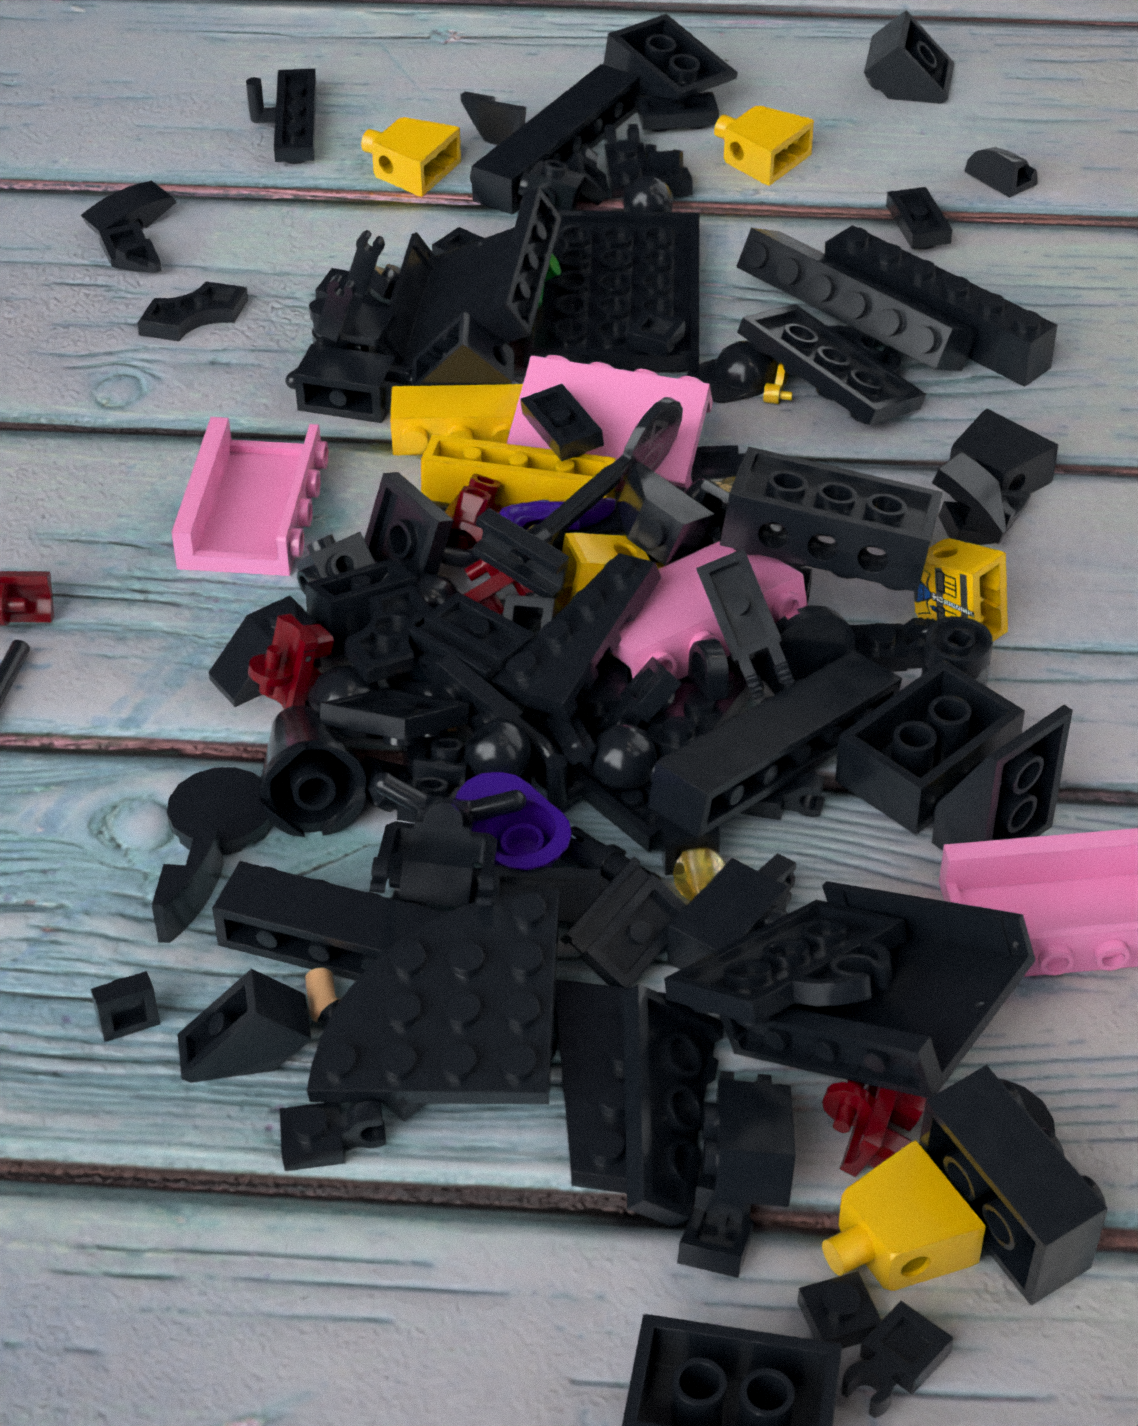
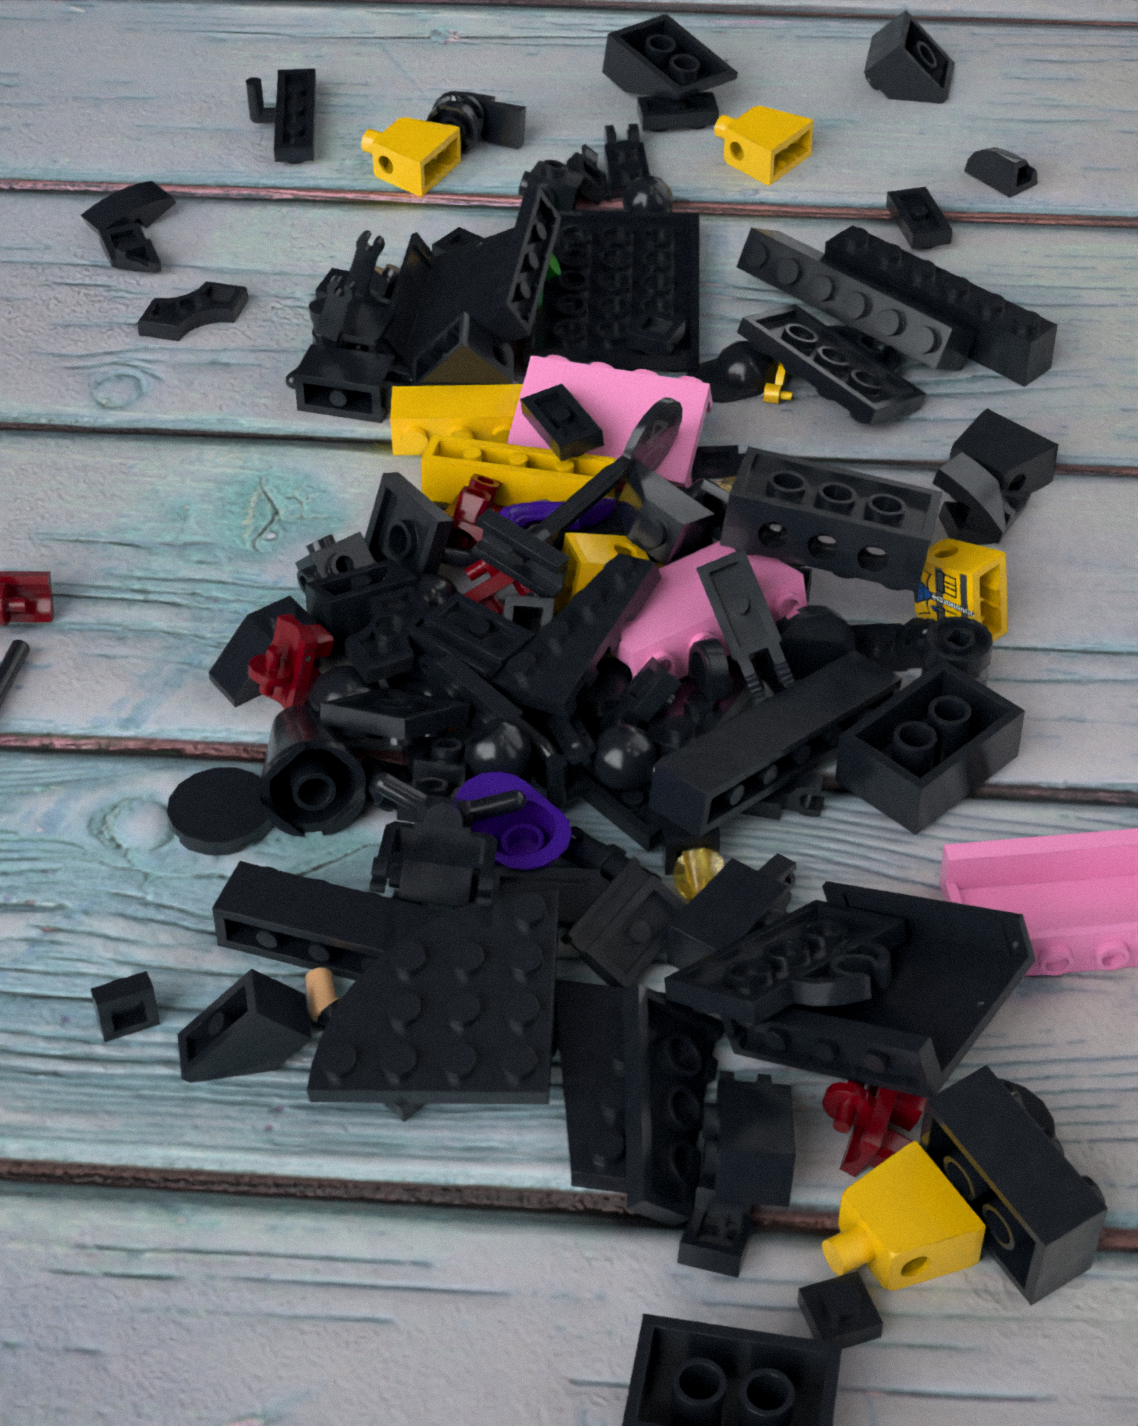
black slope [152,825,224,943] -> none
bright pink panel [171,417,329,576] -> none
black plate [280,1100,386,1171] -> none
black brick [470,64,639,215] -> none
black slope [645,144,693,196] -> none
black plate [841,1301,954,1418] -> none
black slope [931,704,1073,851] -> none
none -> black wheel [426,91,485,154]

